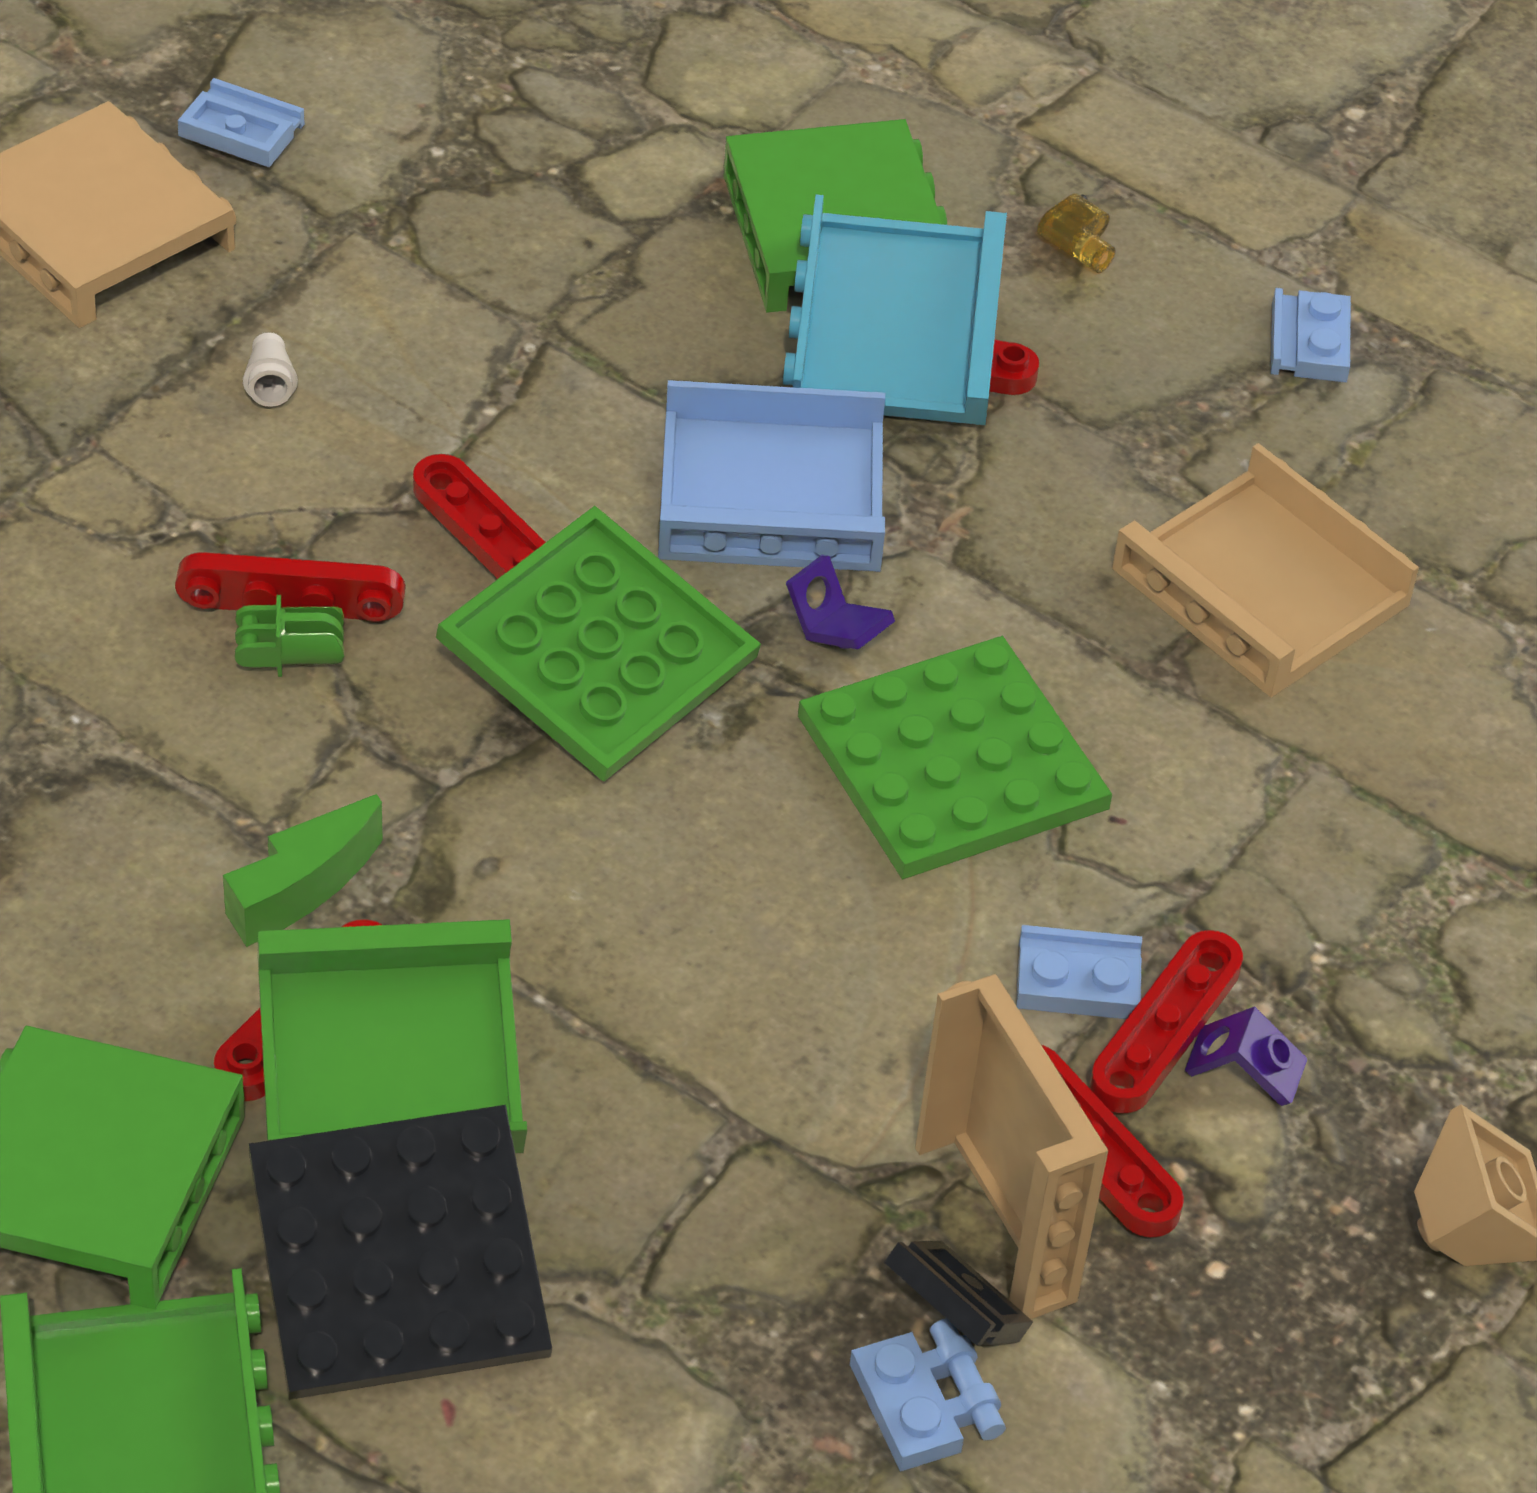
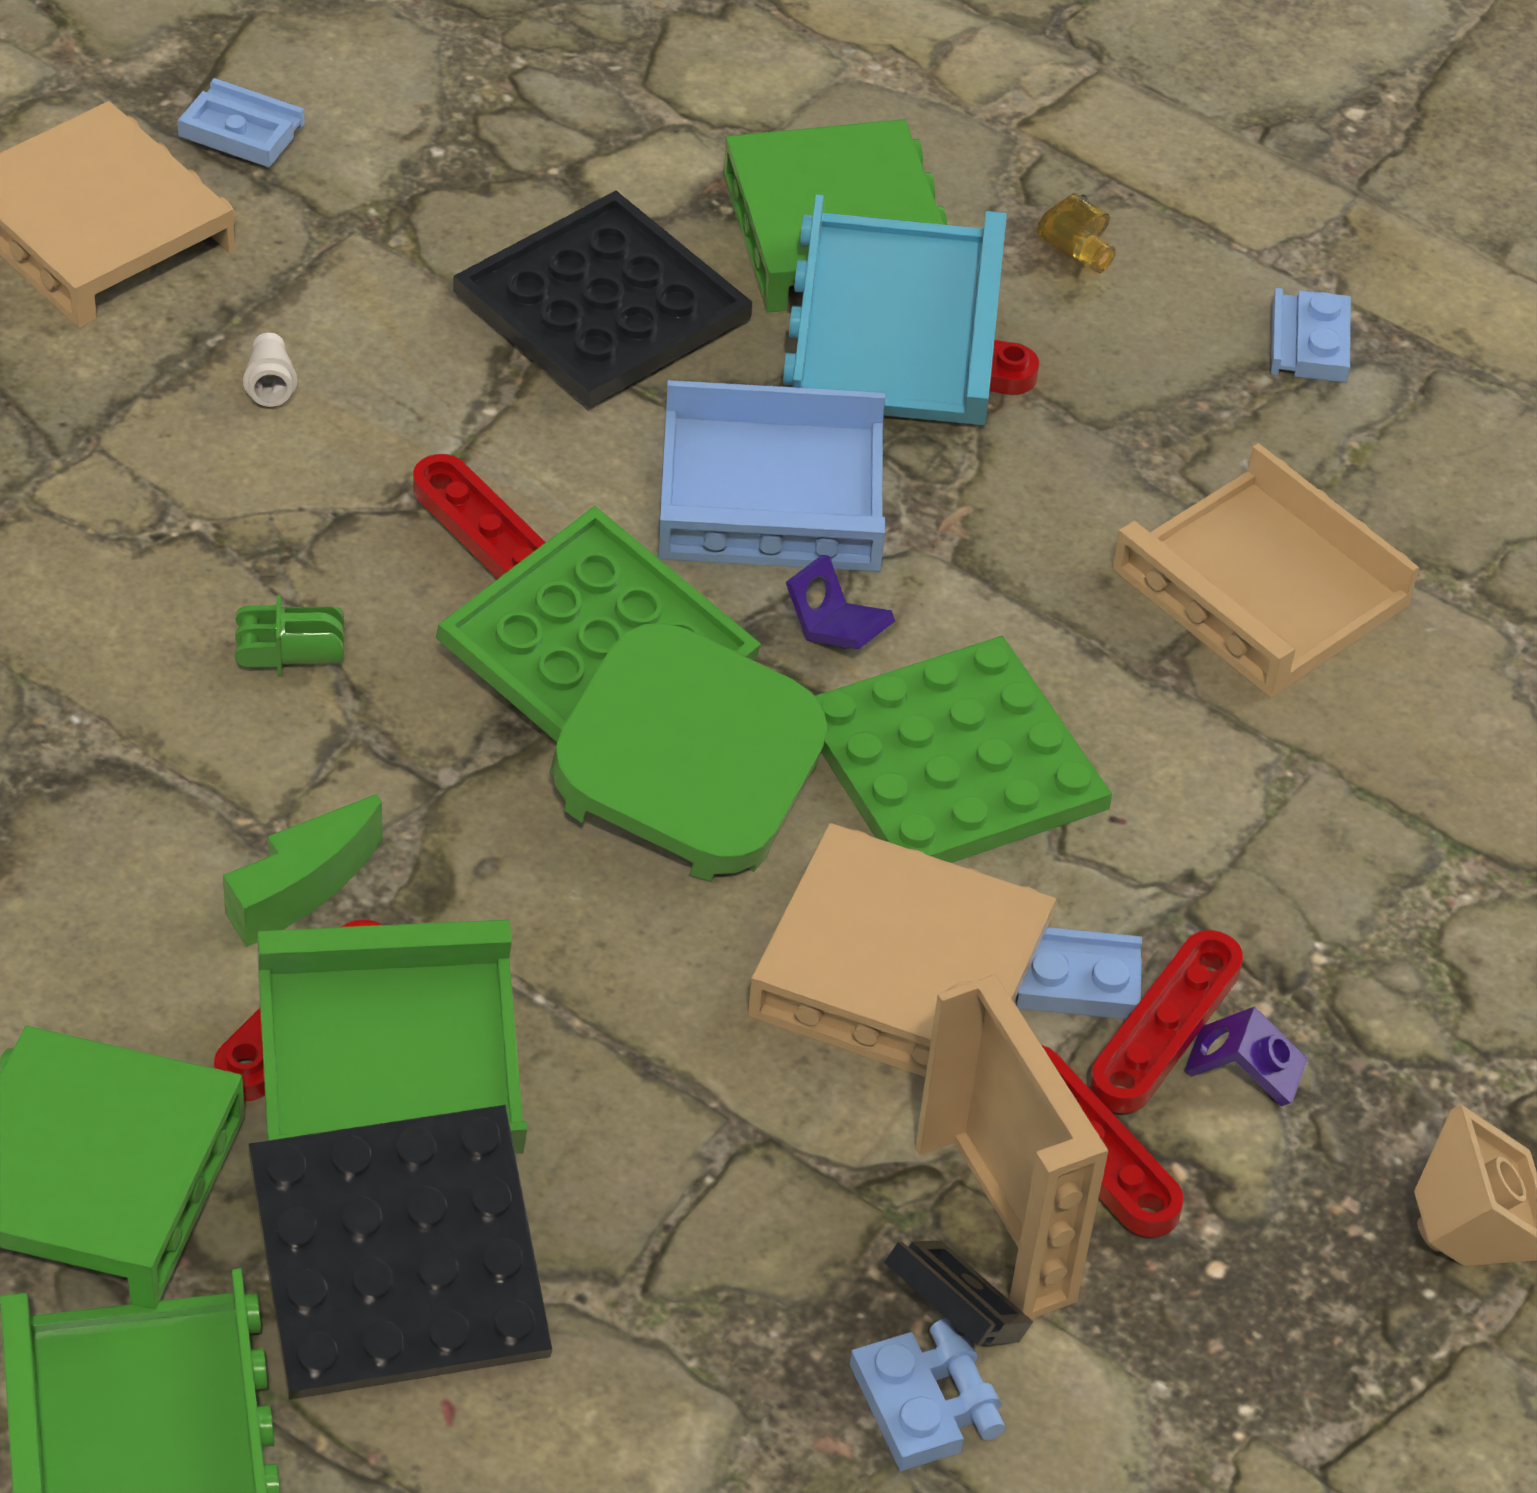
red plate [175,552,406,621] -> none
none -> black plate [453,190,753,408]
none -> bright green tile [549,623,828,882]
none -> tan panel [748,823,1056,1077]

